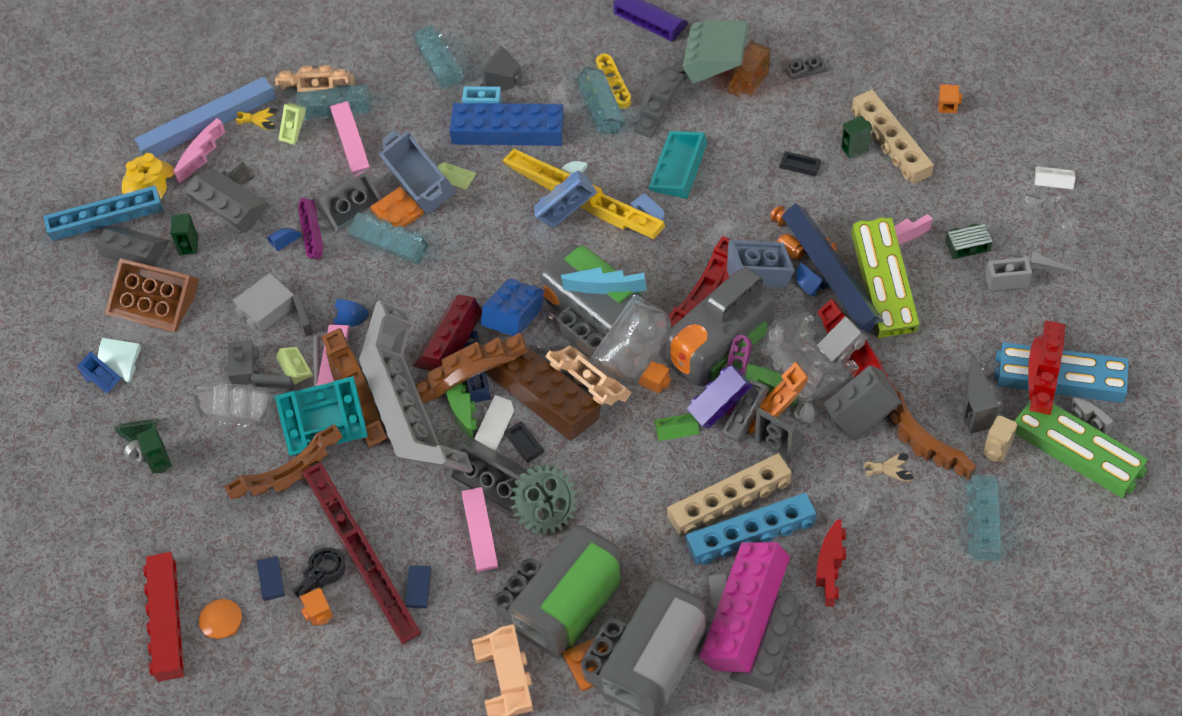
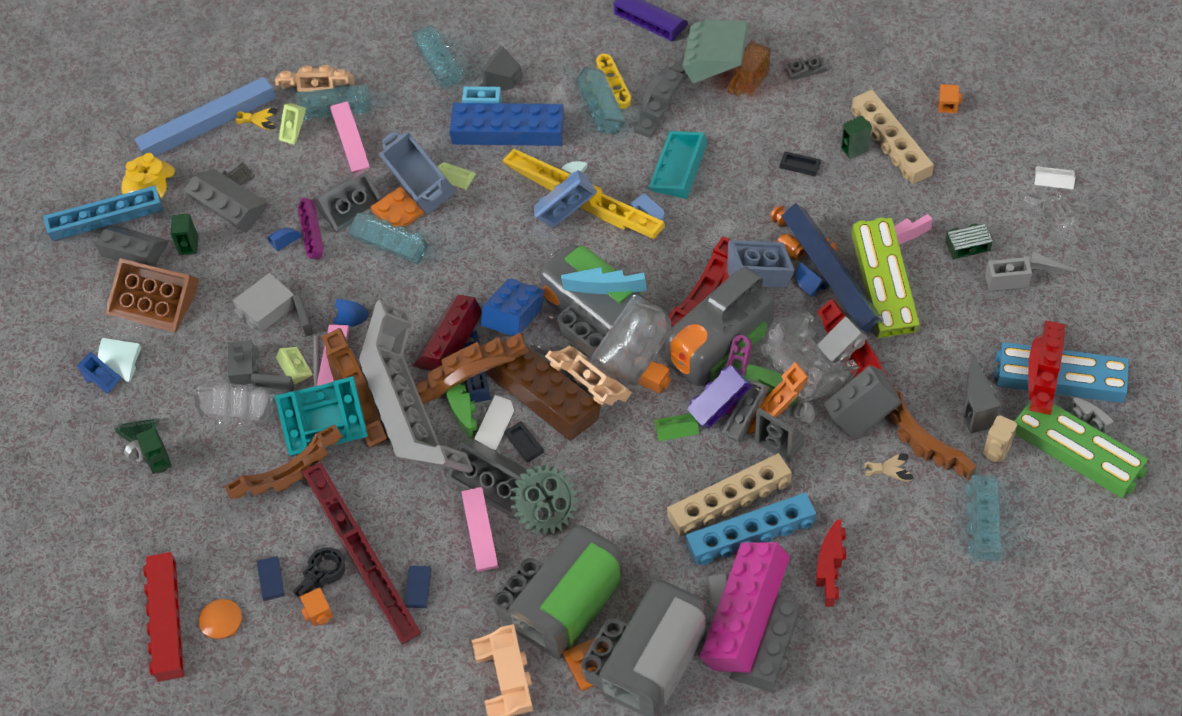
bright pink slope [174,118,226,183] -> none

